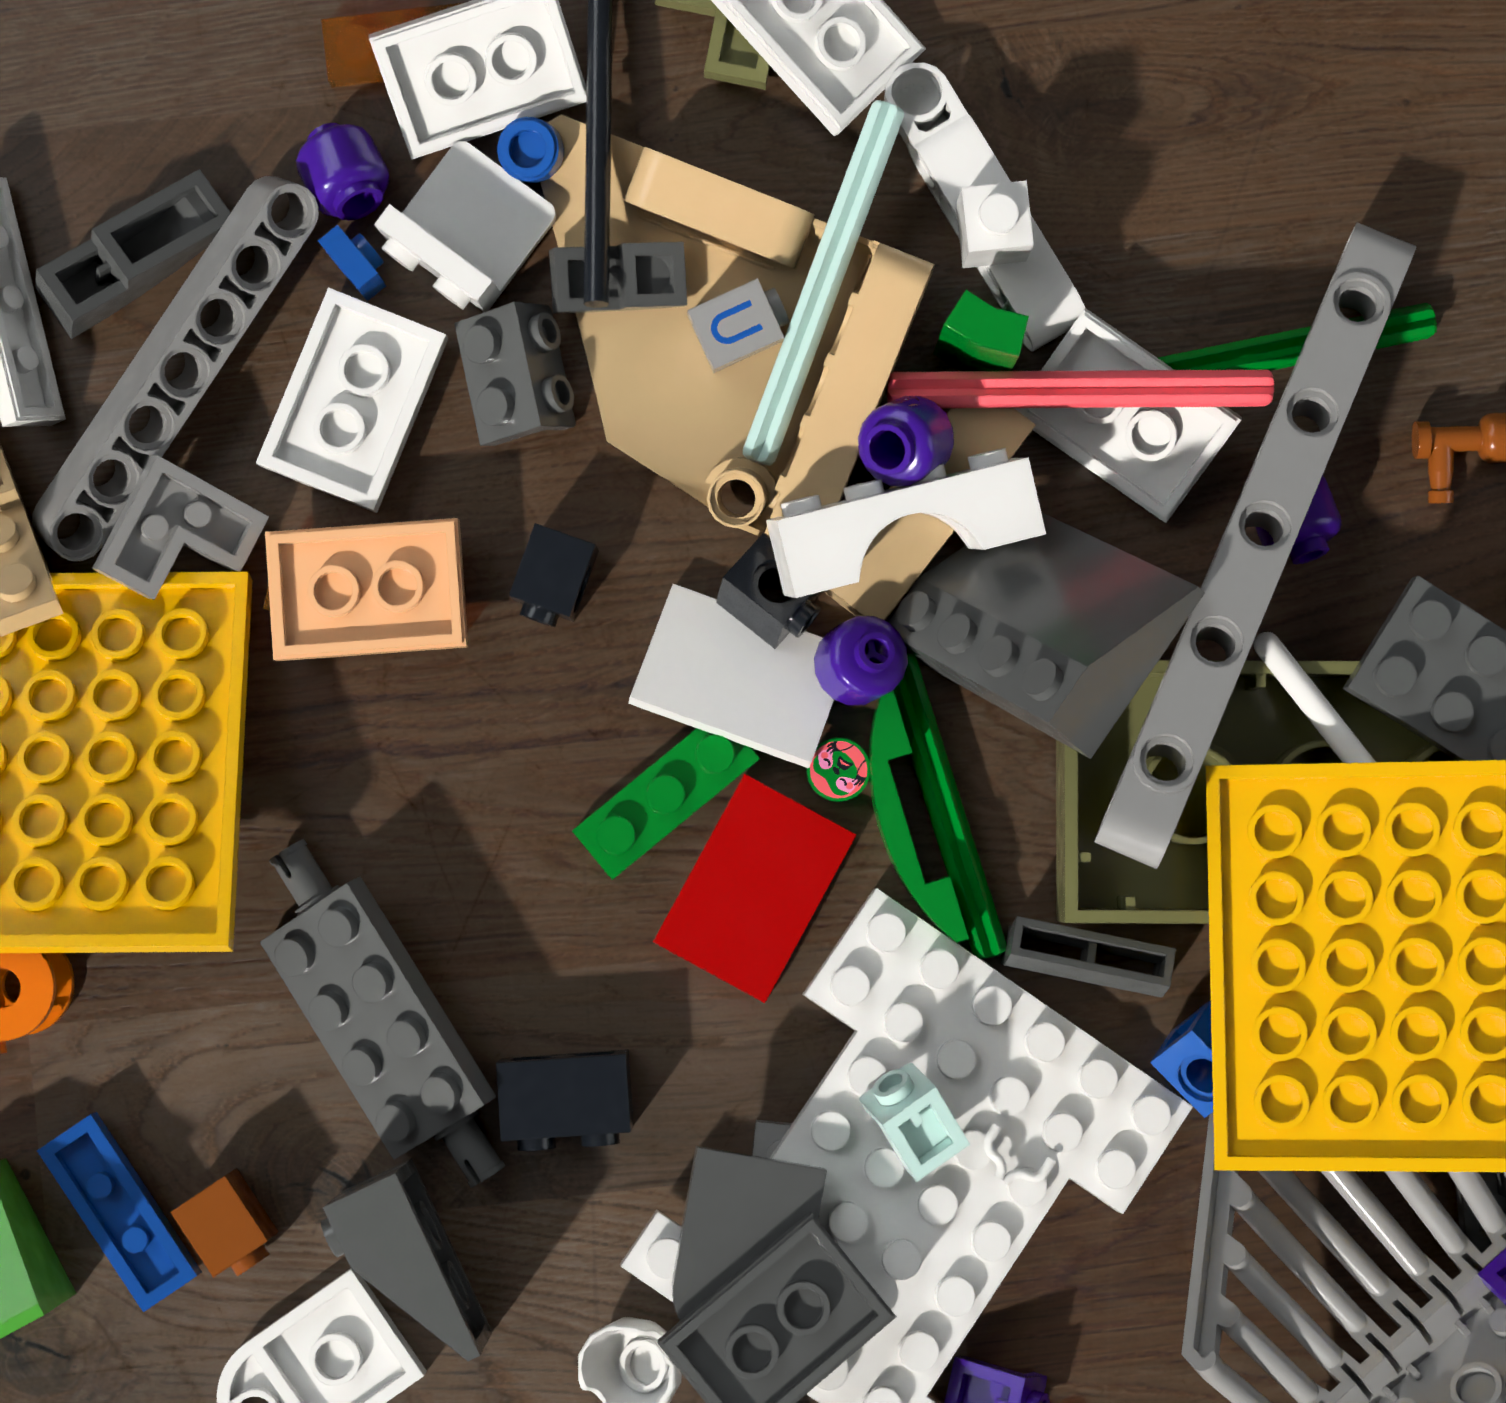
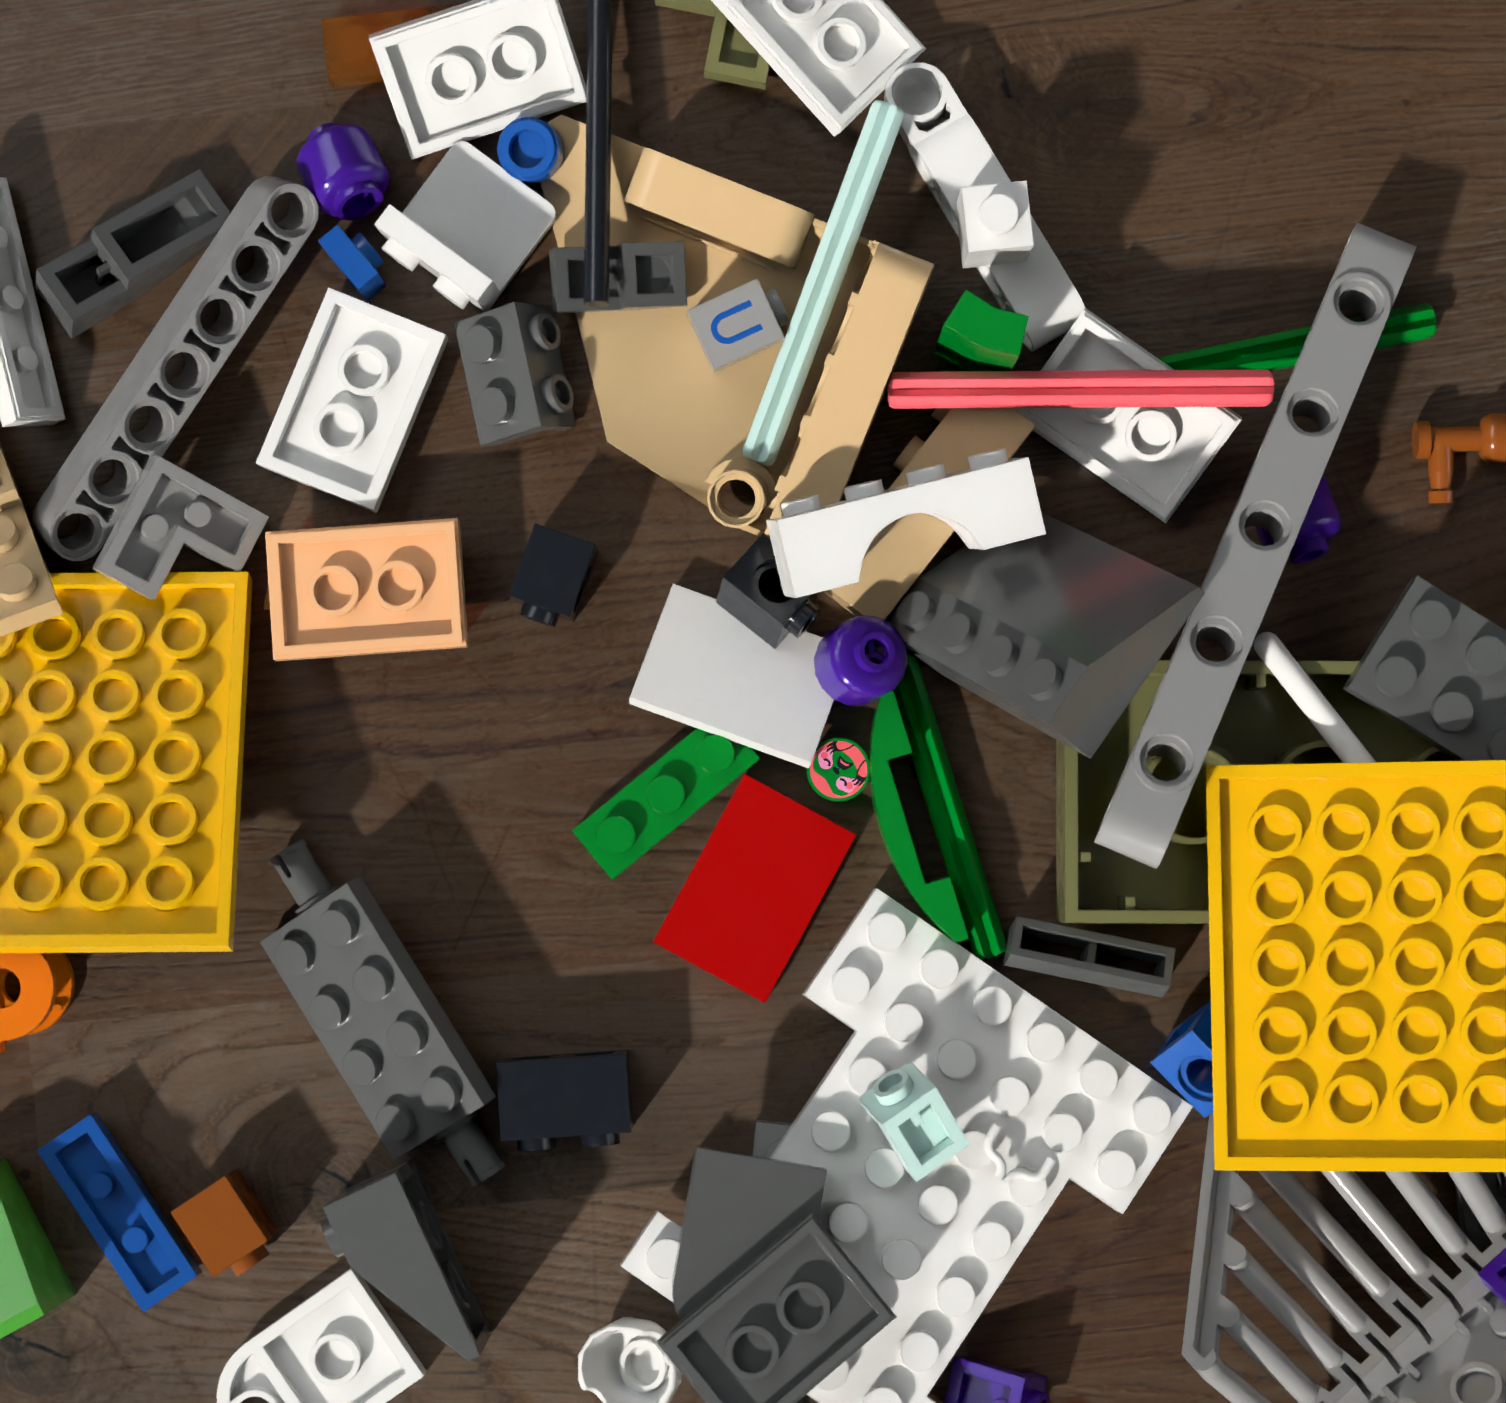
dark purple head [858,396,954,486] -> none

